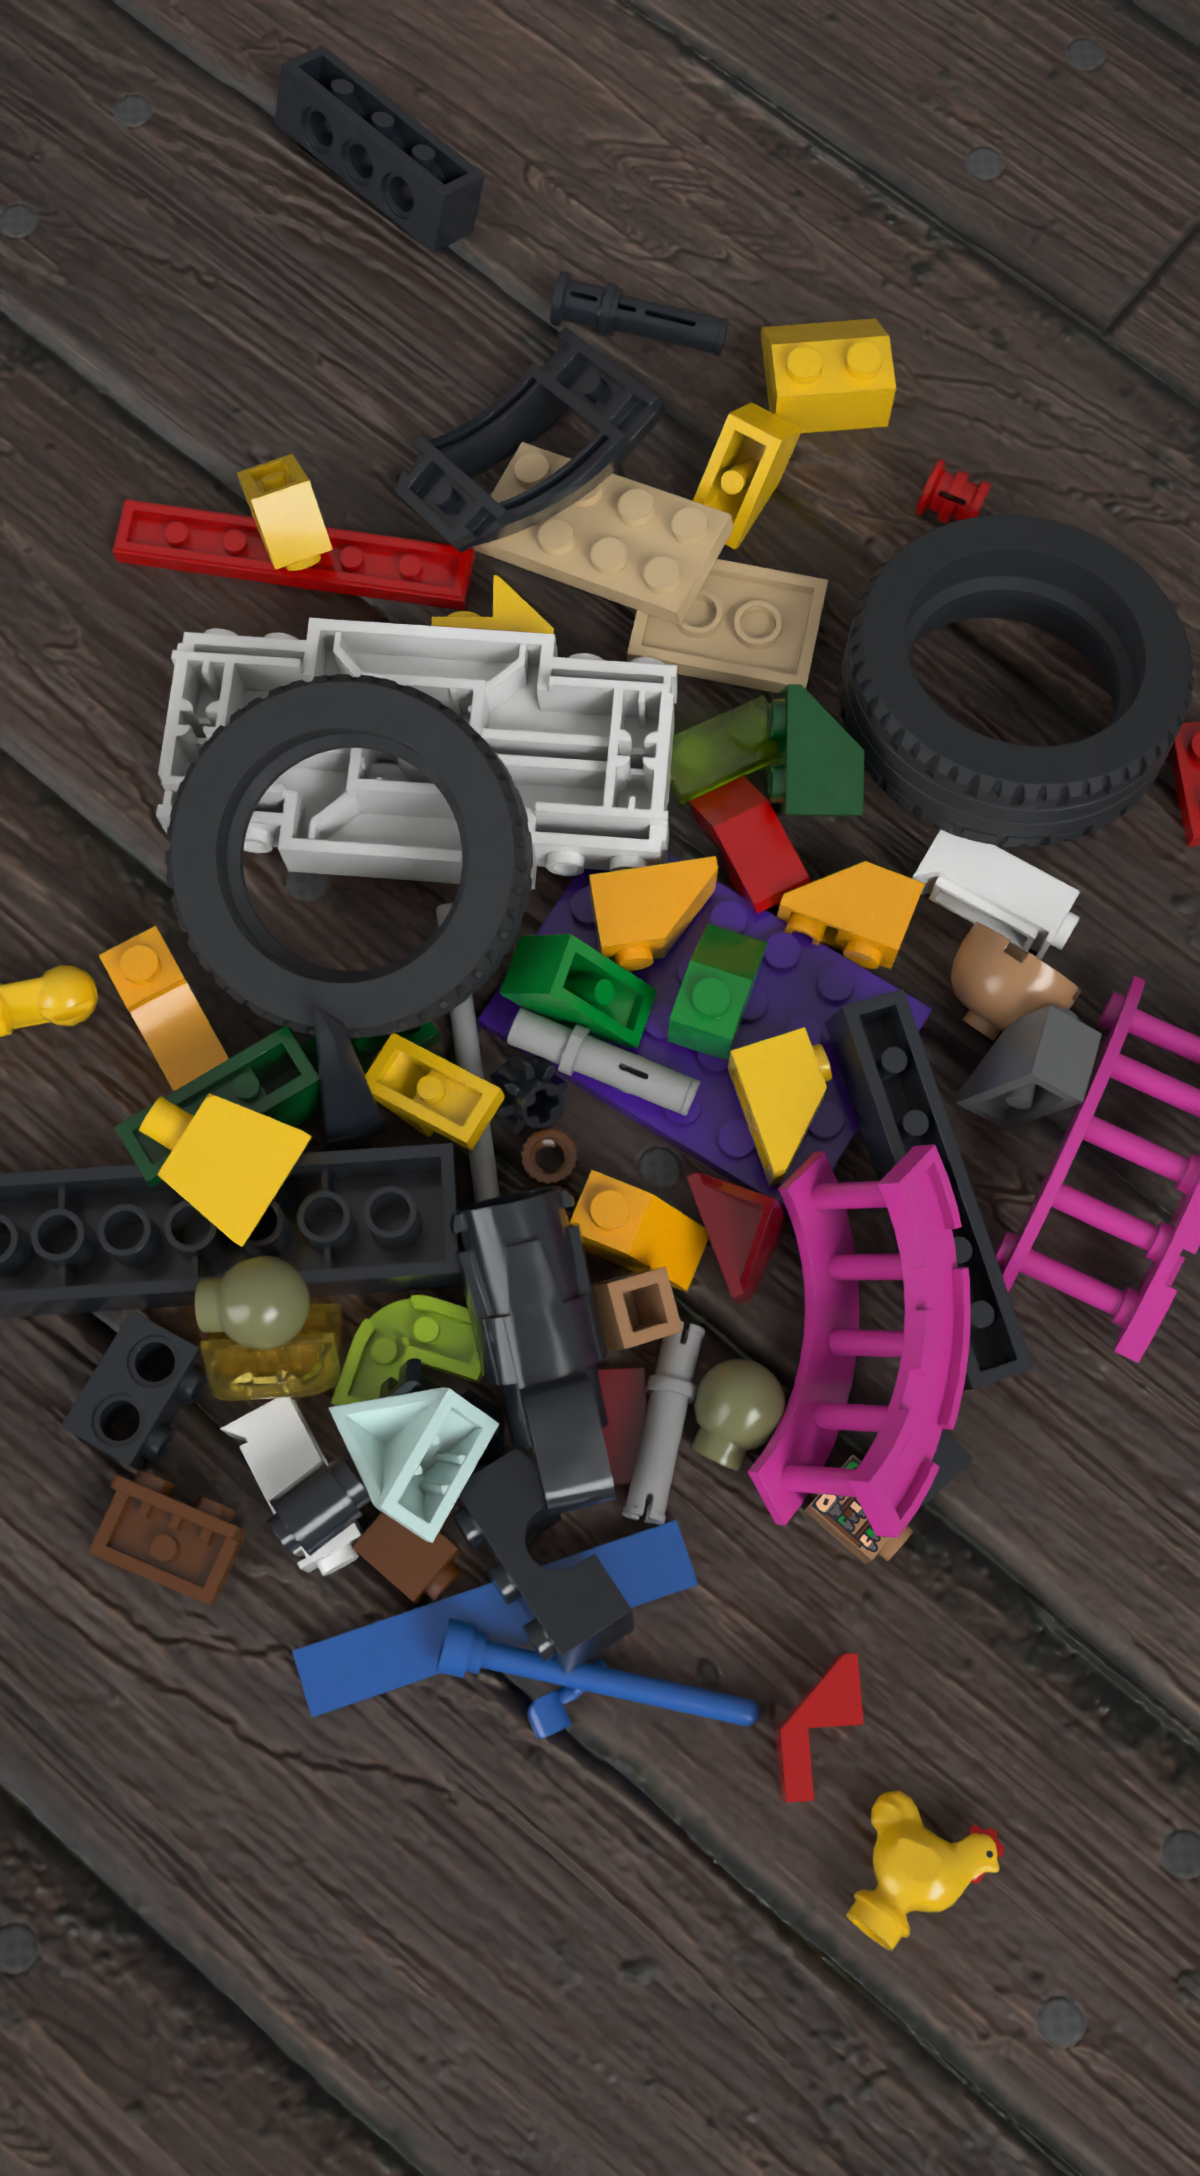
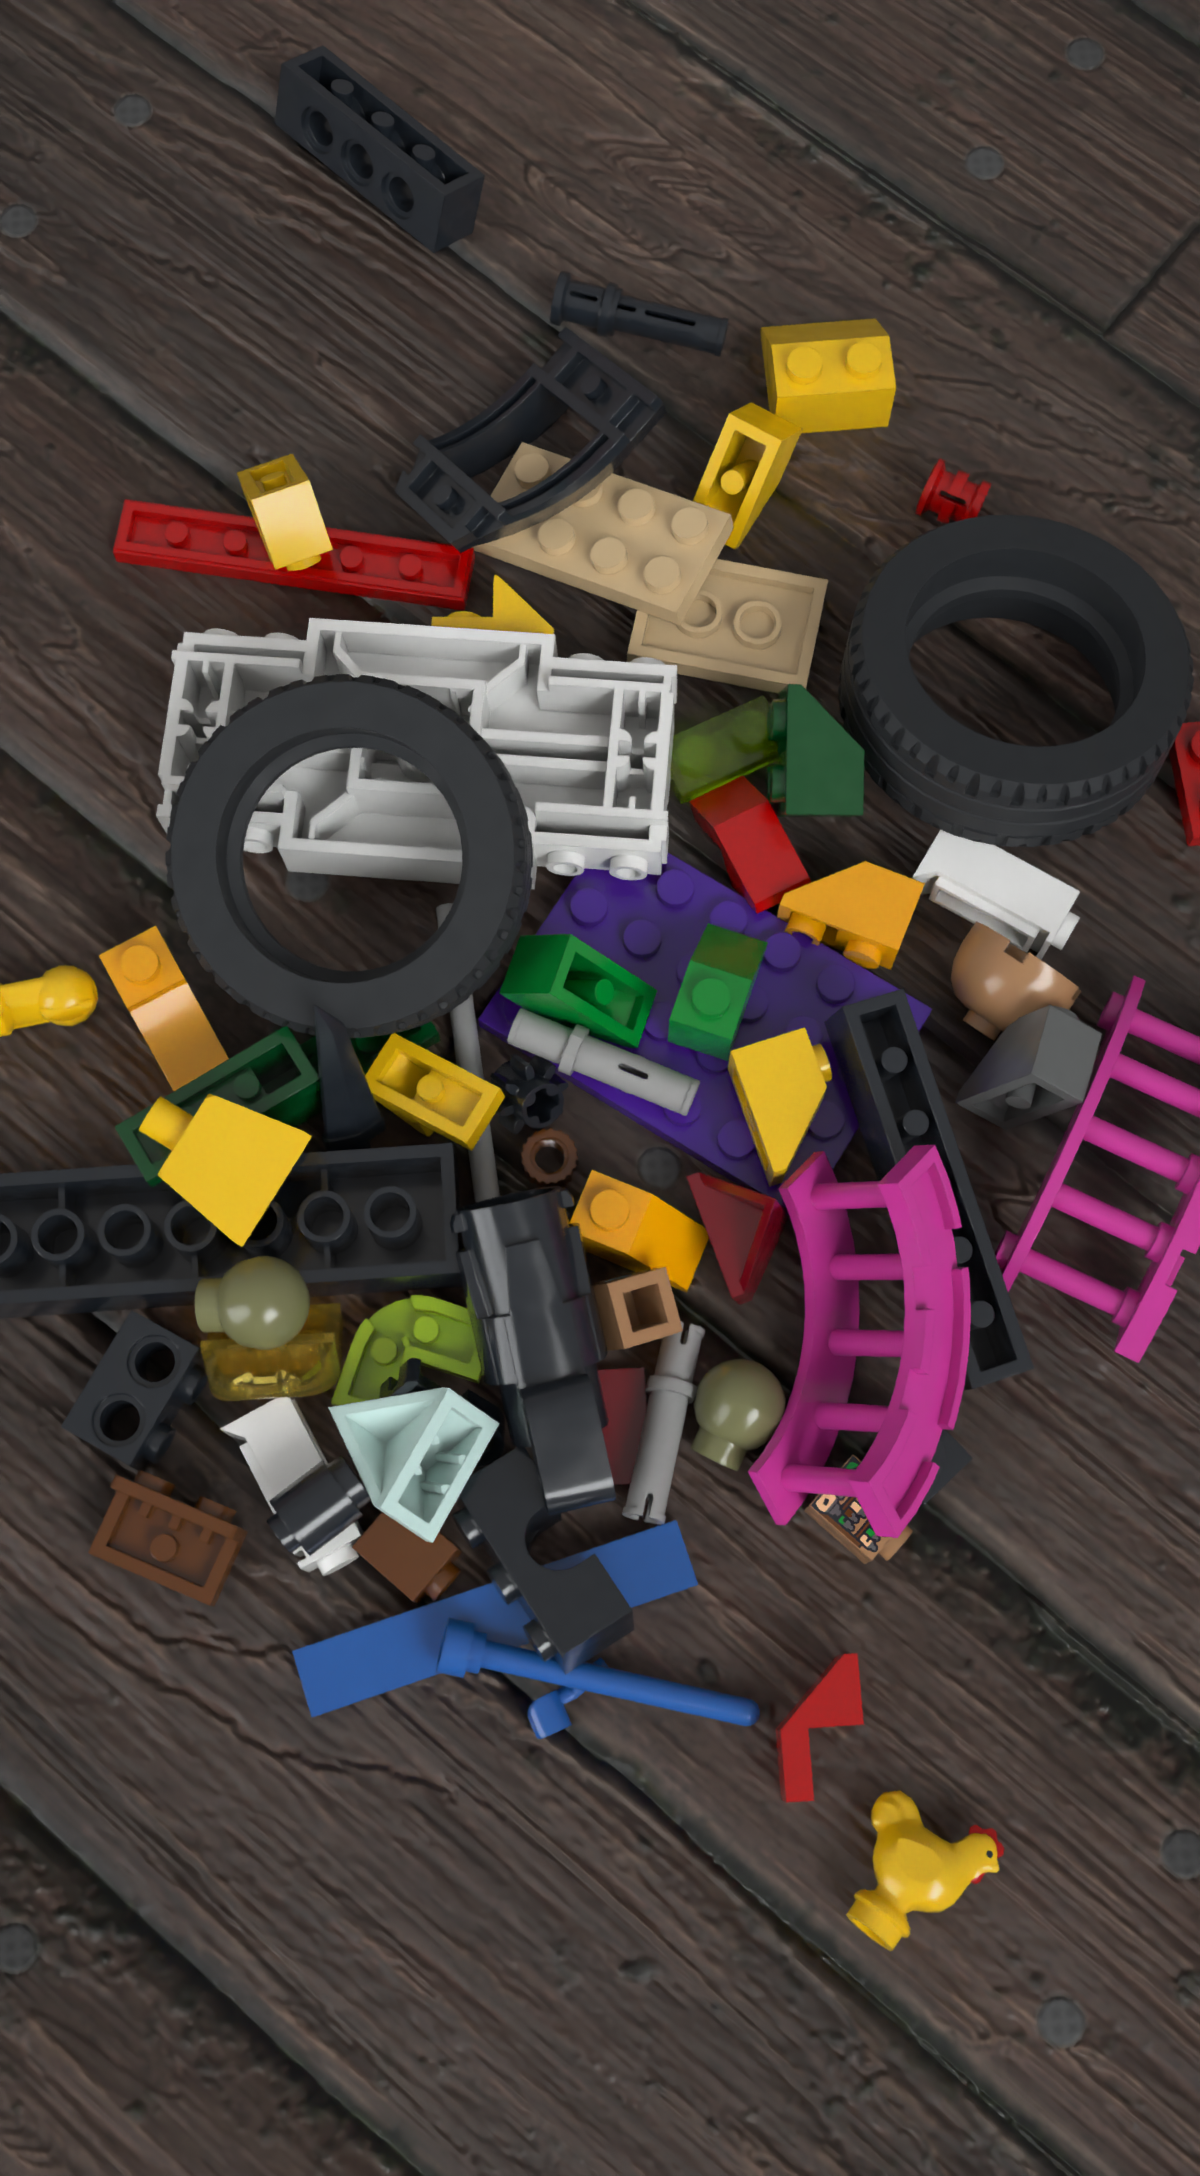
light orange slope [589,856,718,971] -> none

